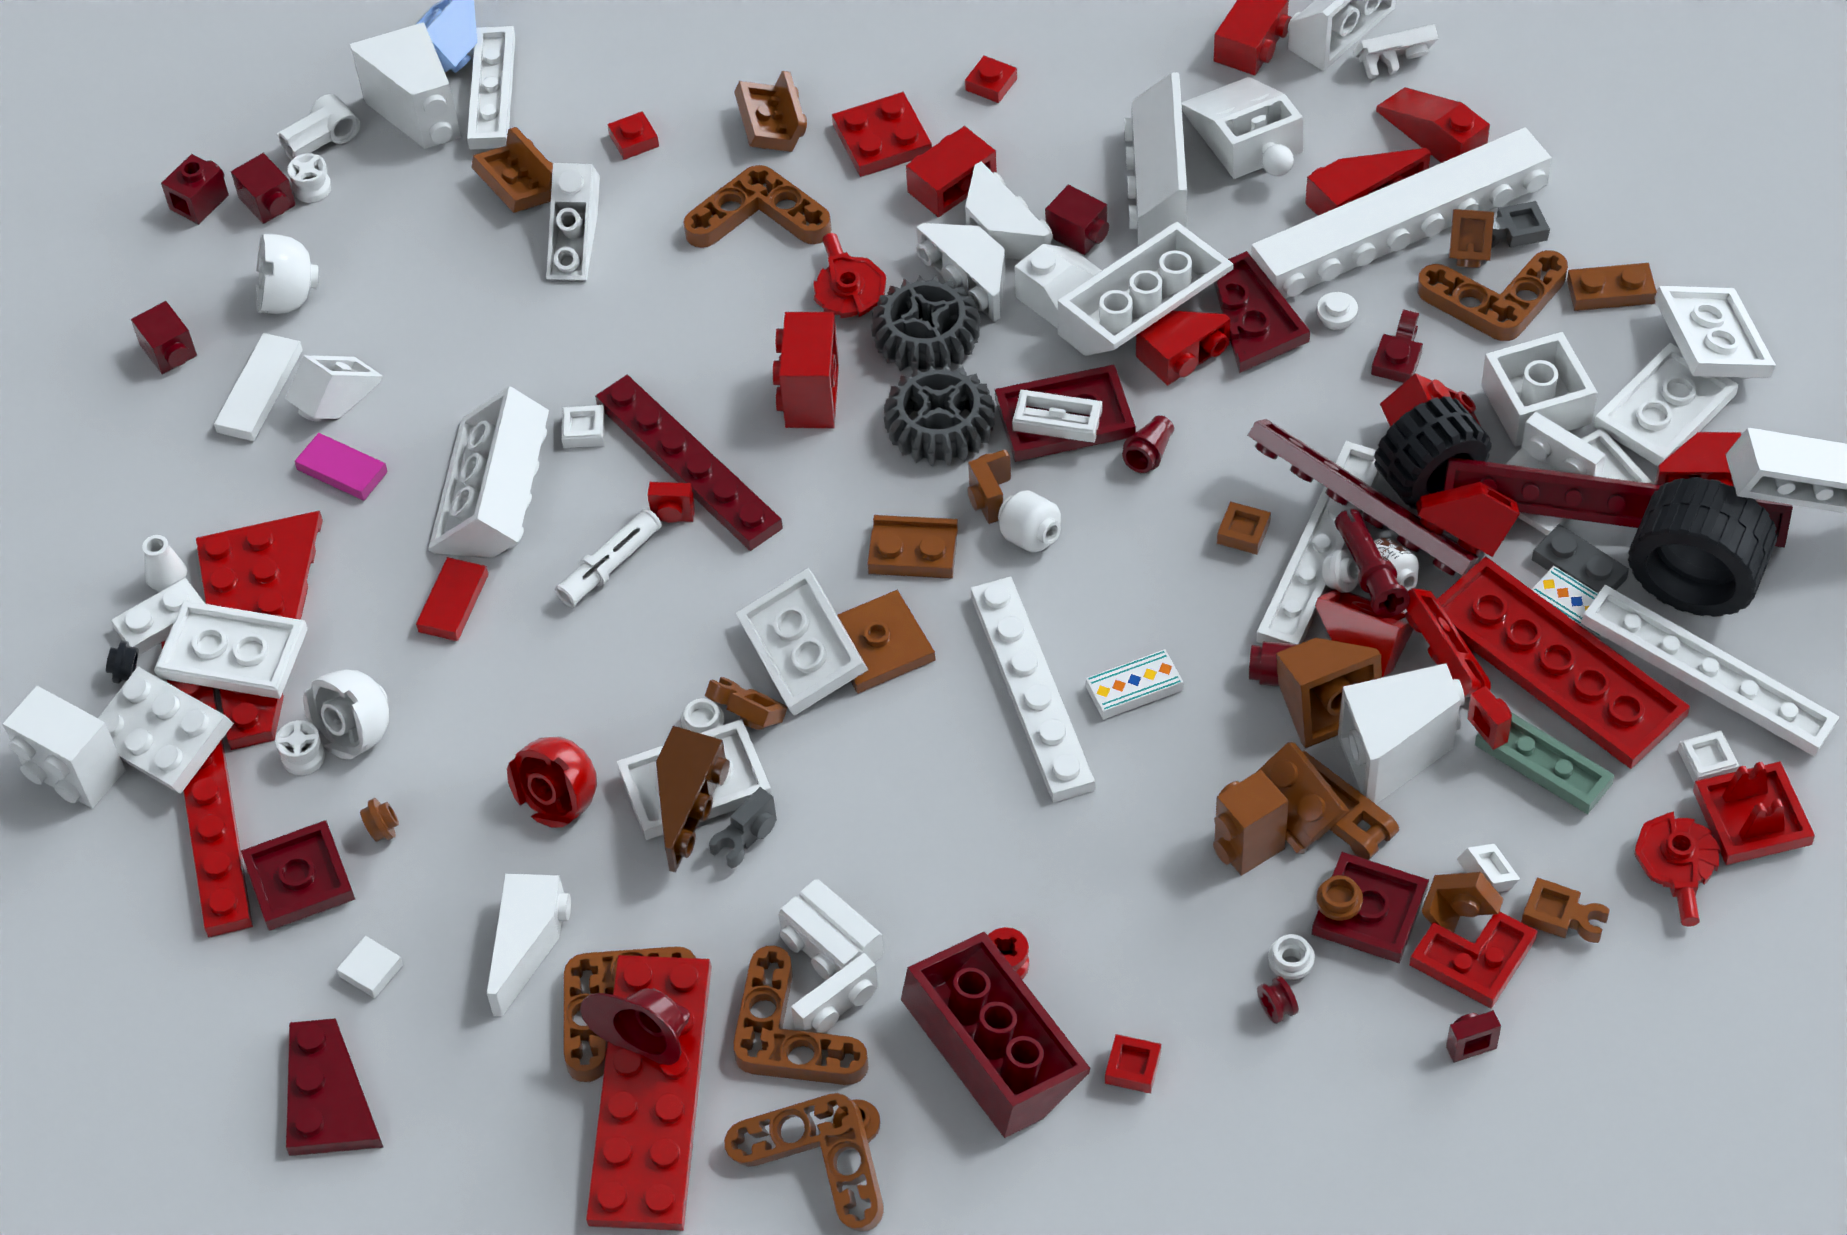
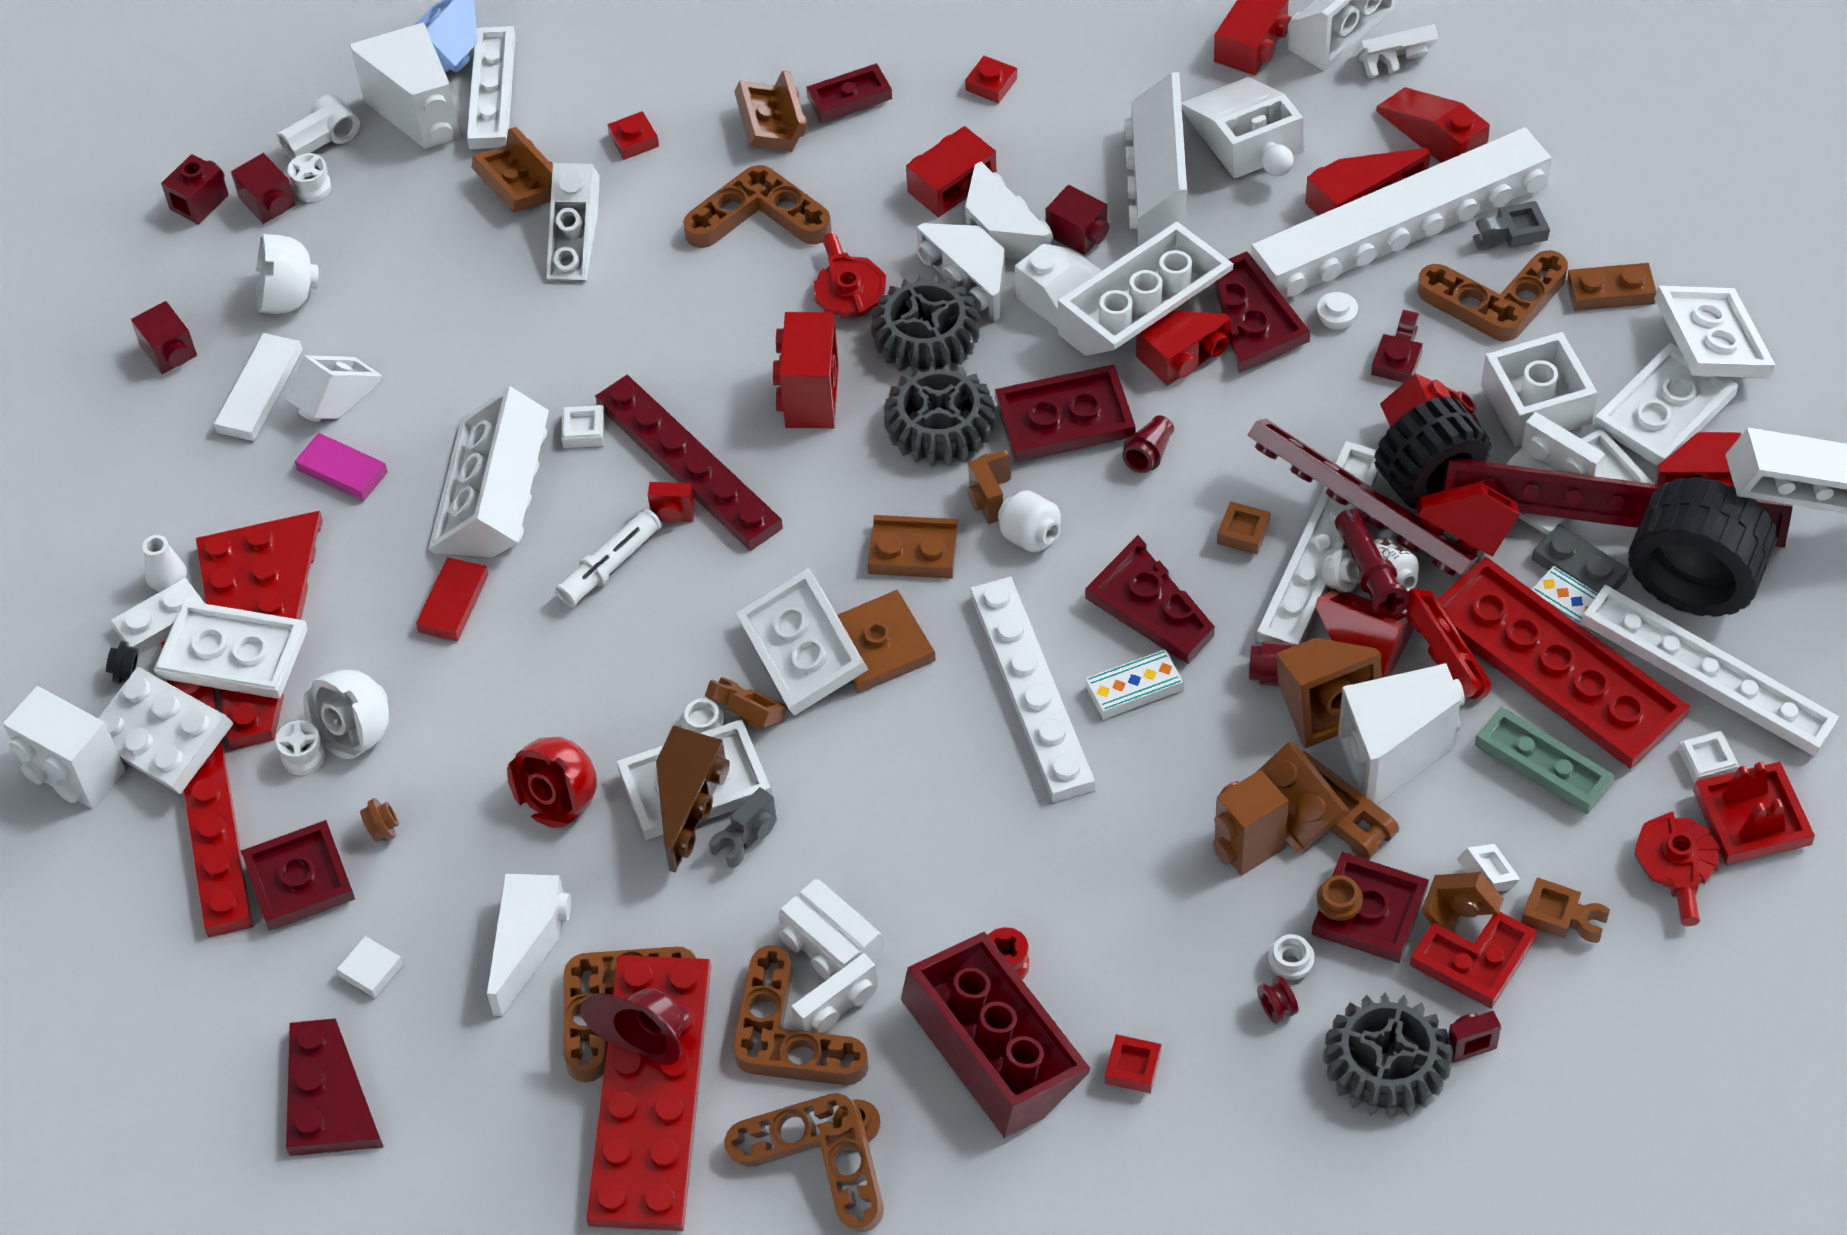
red plate [832,91,932,177] -> none
white tile [1012,390,1102,443] -> none
dark orange bracket [1448,209,1494,268] -> none
red plate [1467,686,1512,750] -> none
none -> dark red plate [806,63,892,123]
none -> dark red wing [1085,535,1215,664]
none -> dark grey gear [1323,992,1453,1119]

